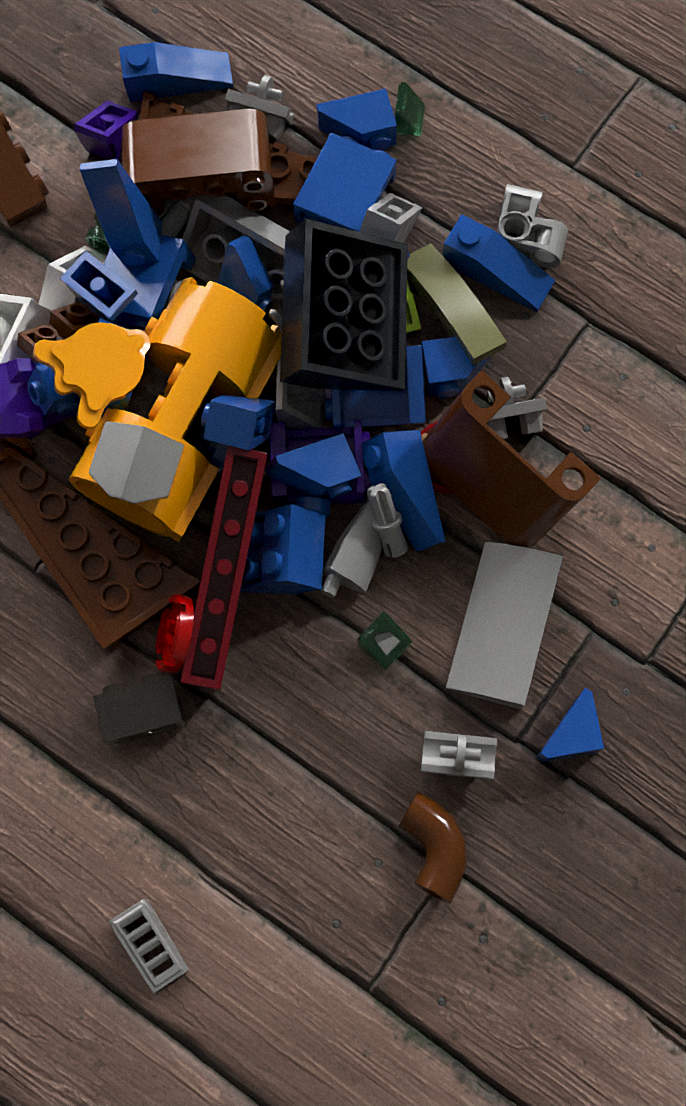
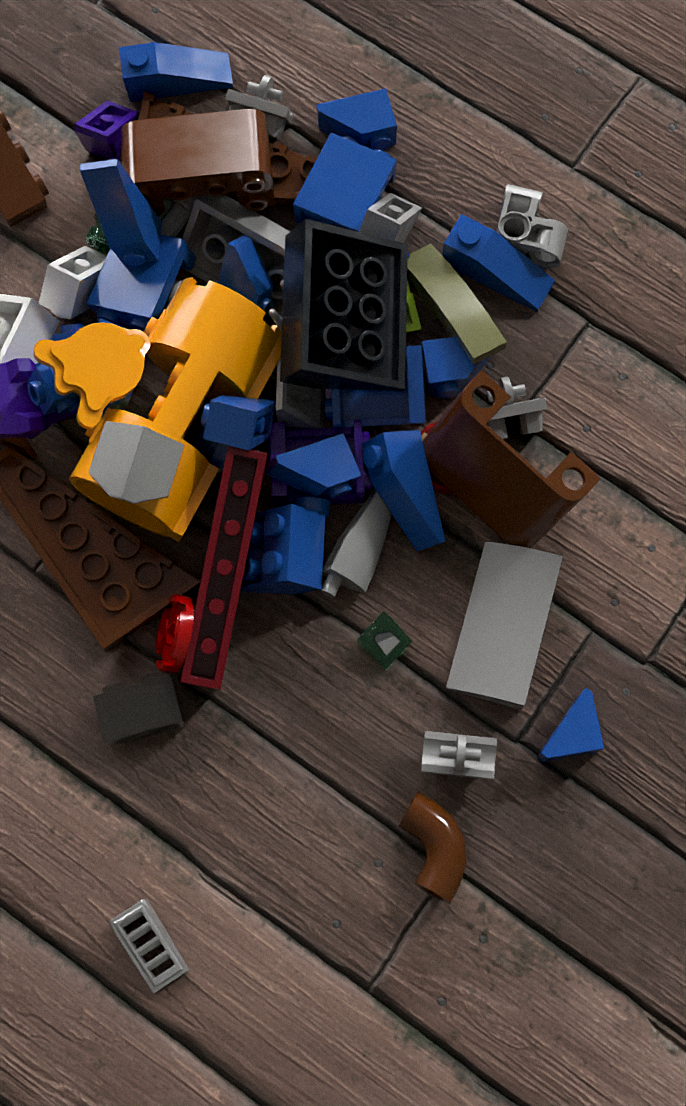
reddish brown slope [17,302,100,363] -> none
blue slope [60,250,138,322] -> none
light grey axle [367,483,408,558] -> none
clear green slope [395,82,425,135] -> none

